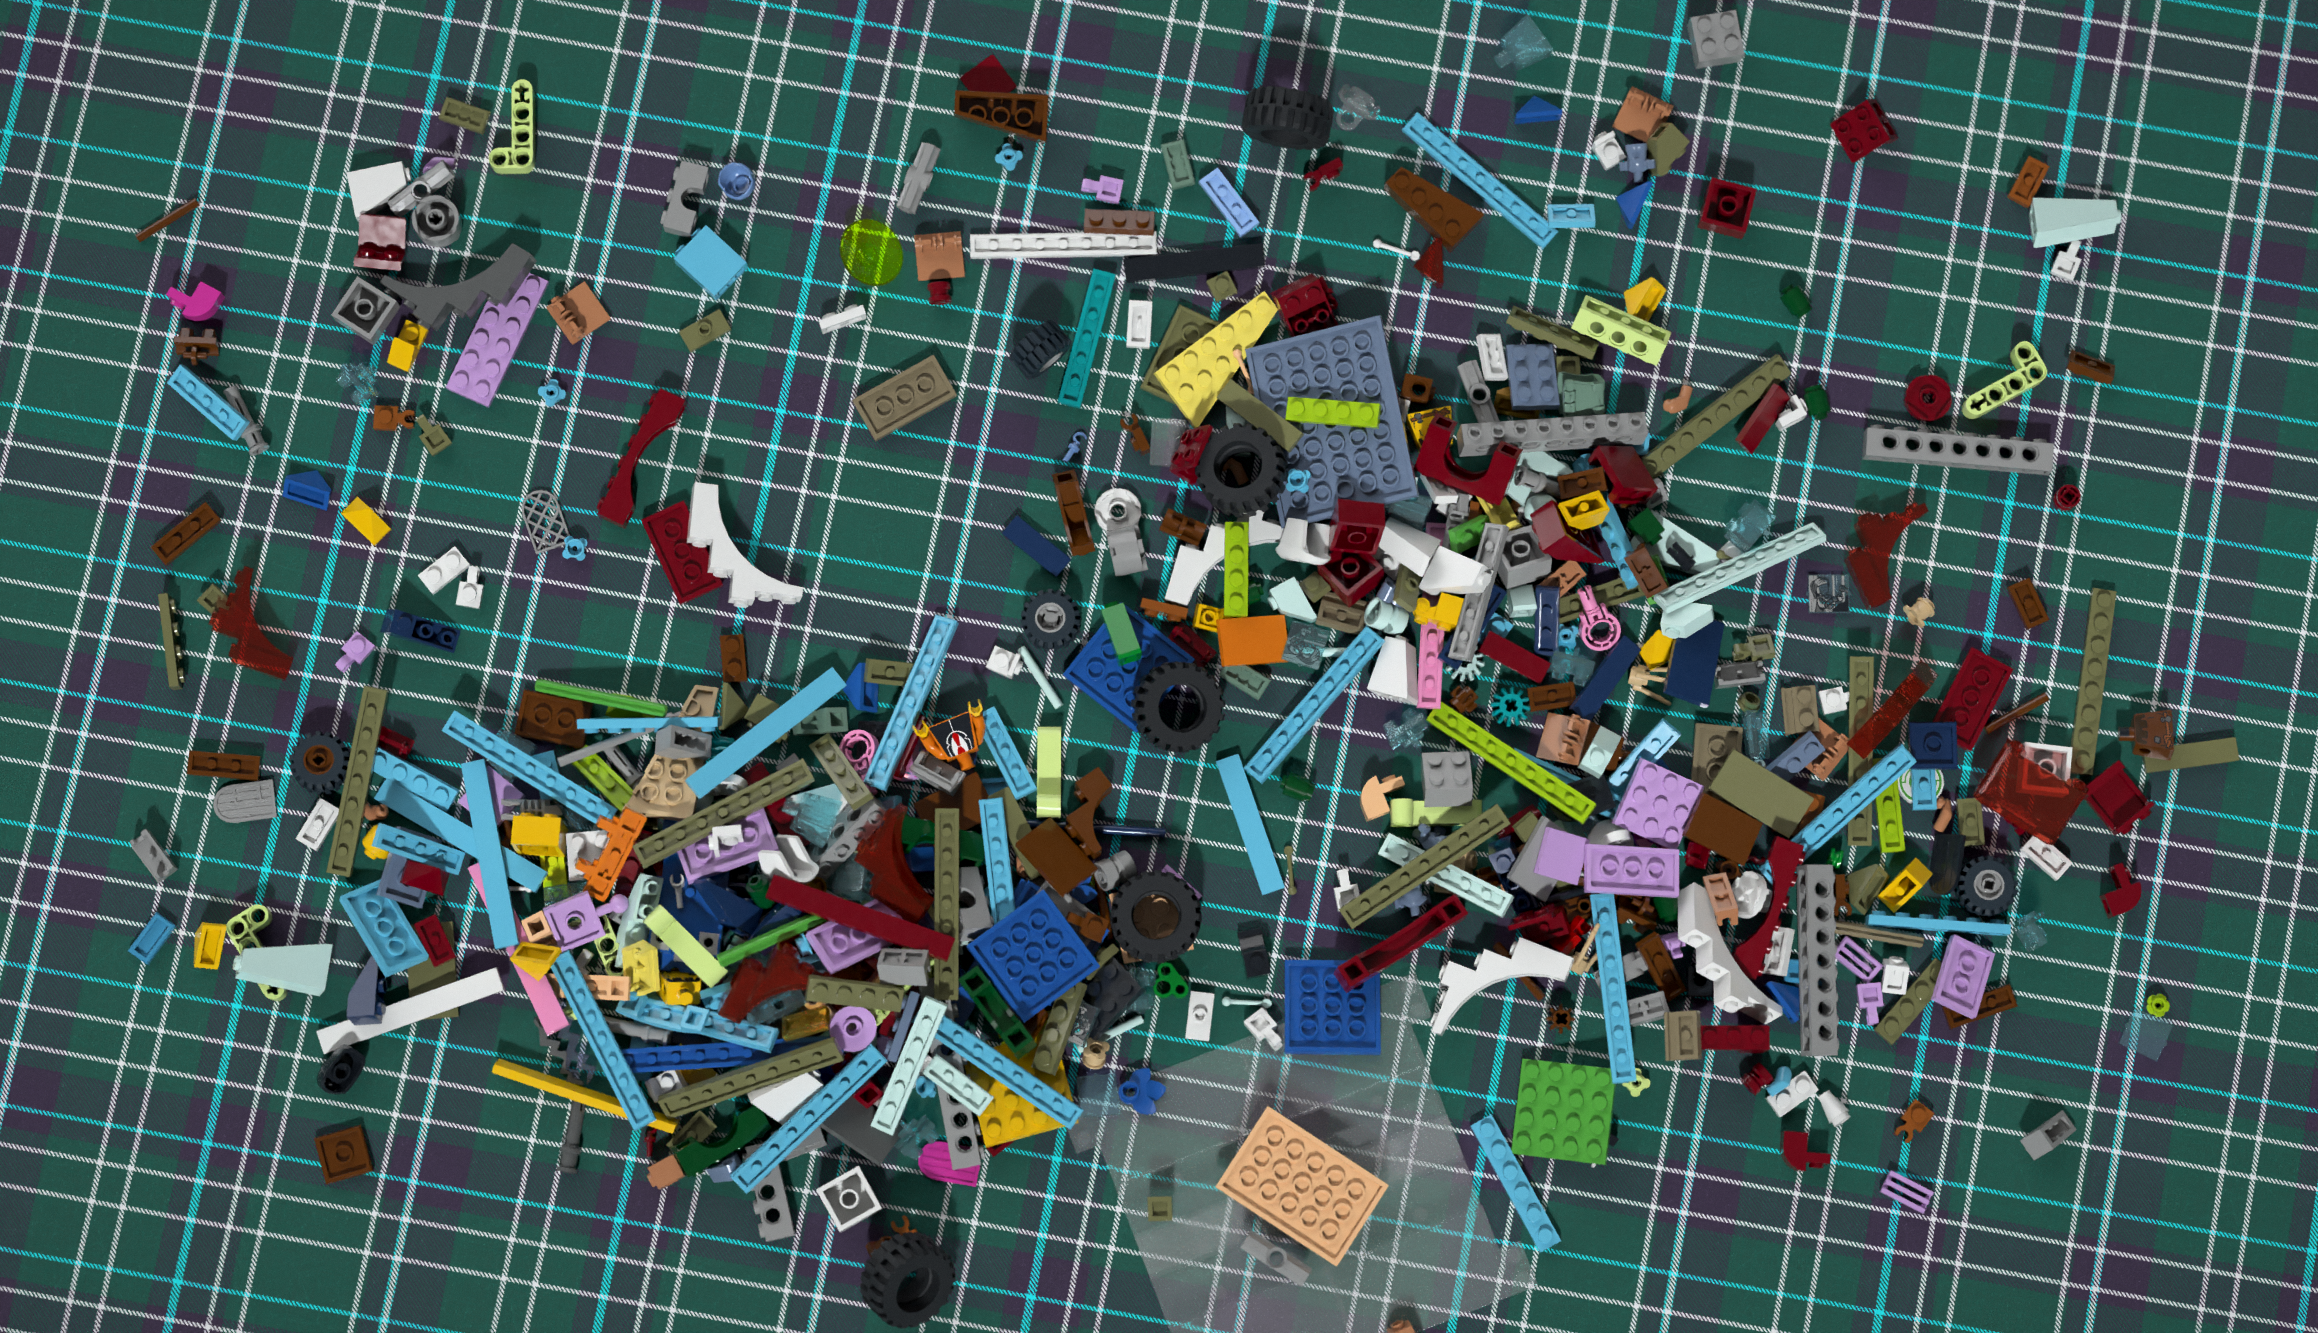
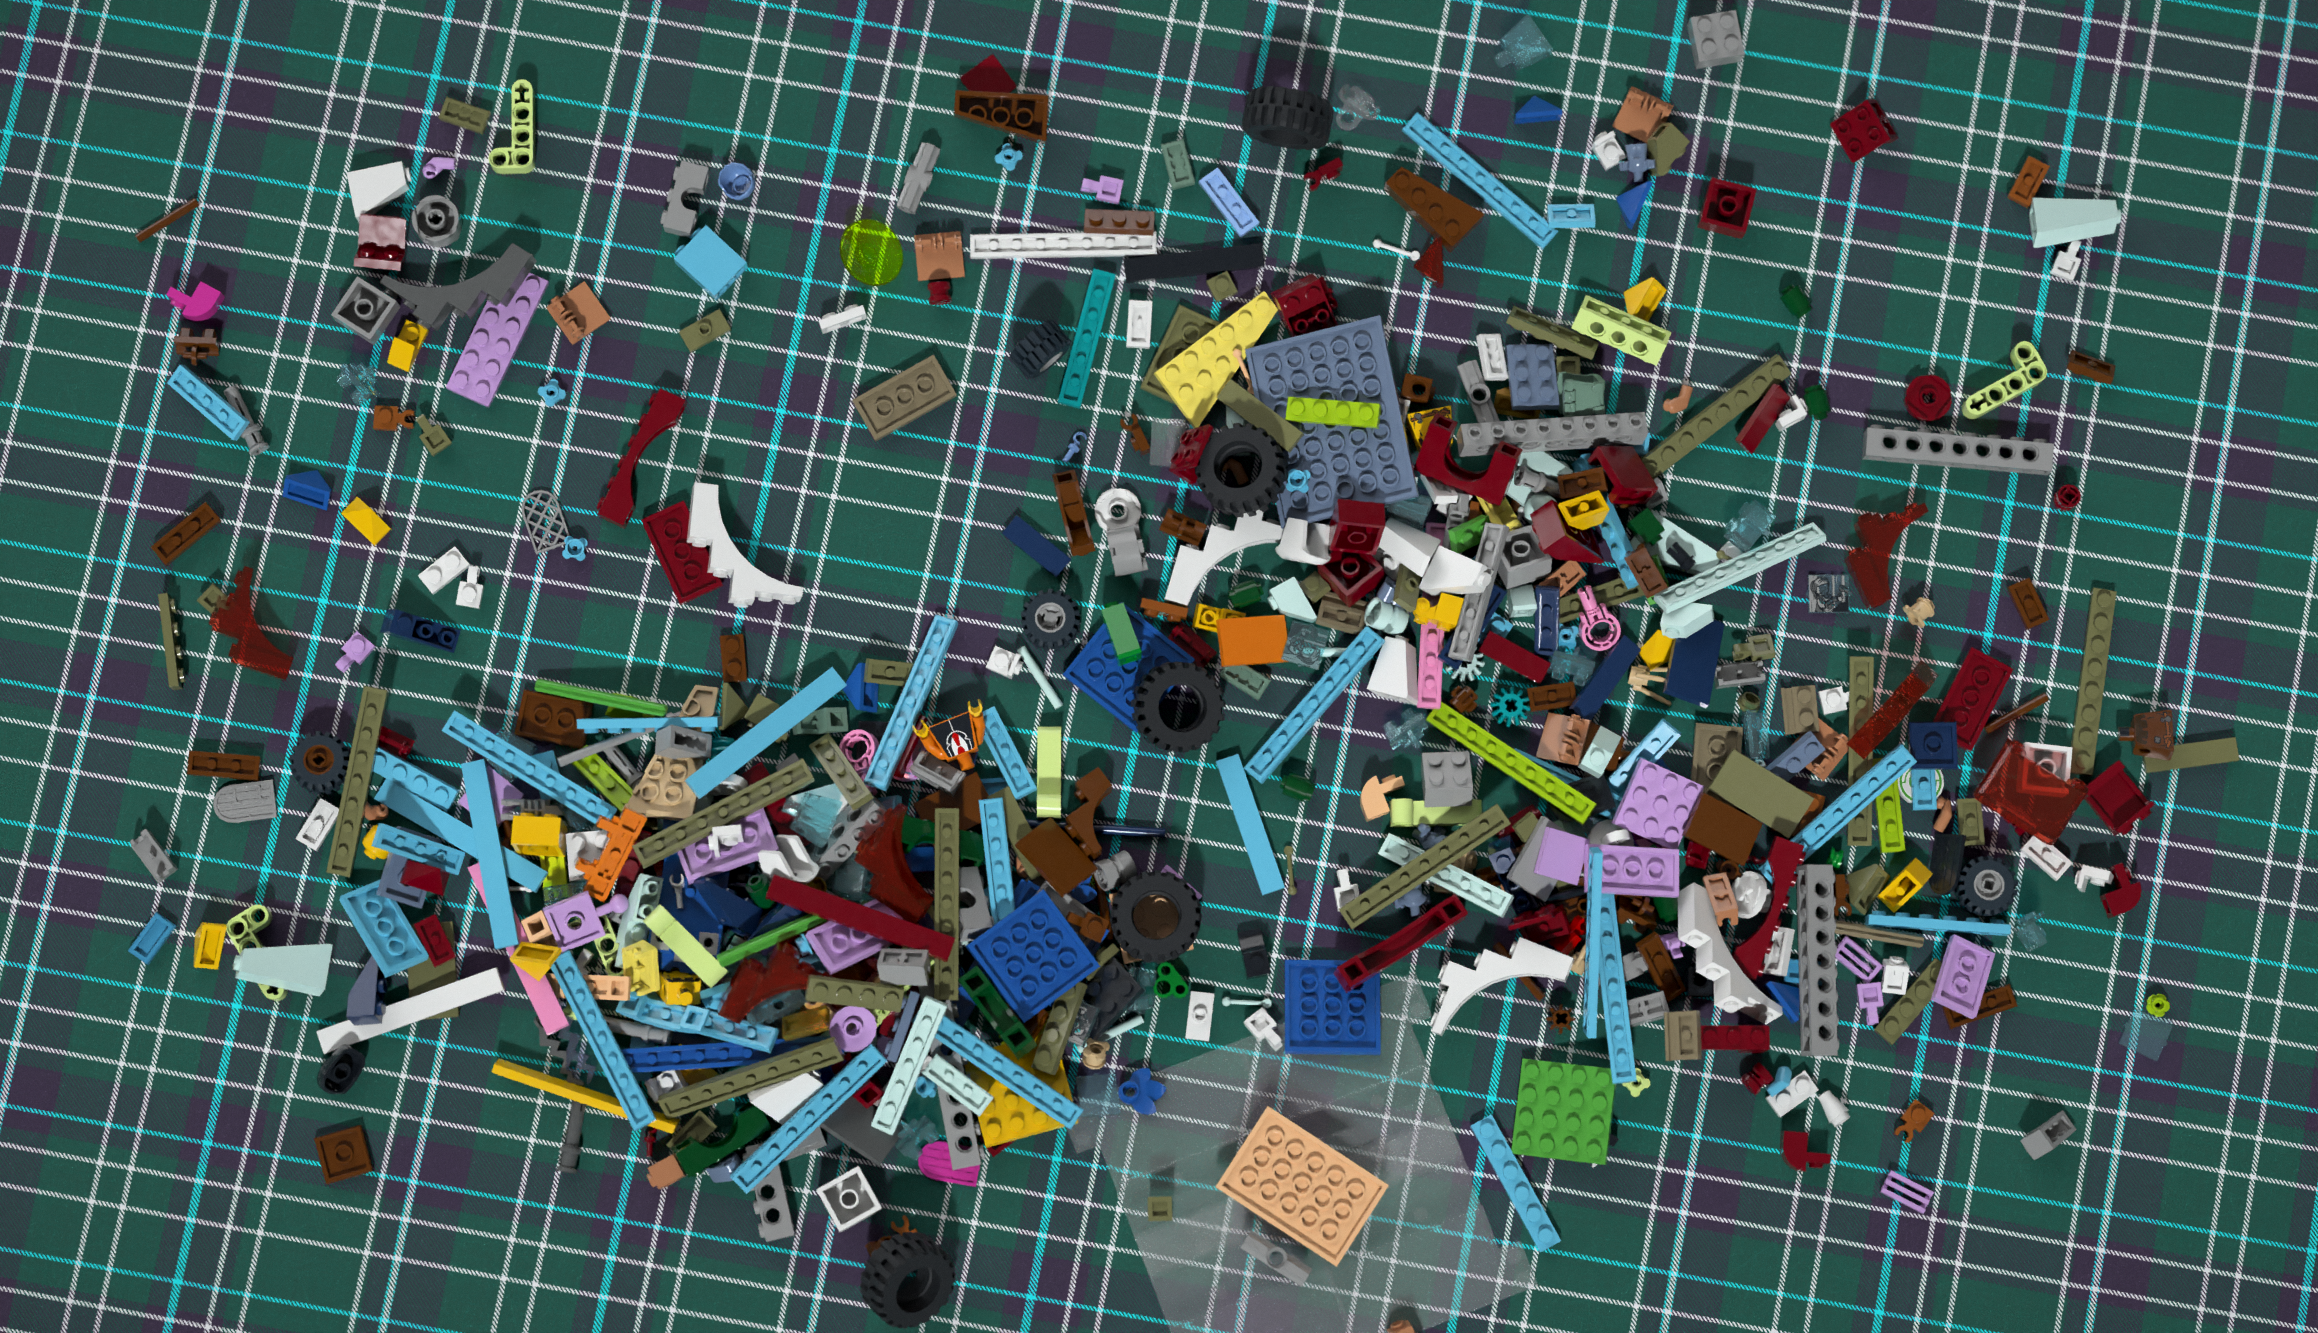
light grey piece [387,160,455,217] -> none
lime plate [1224,522,1249,617] -> none
none -> medium azure tile [1583,847,1603,1038]
none -> white bracket [2075,865,2114,892]

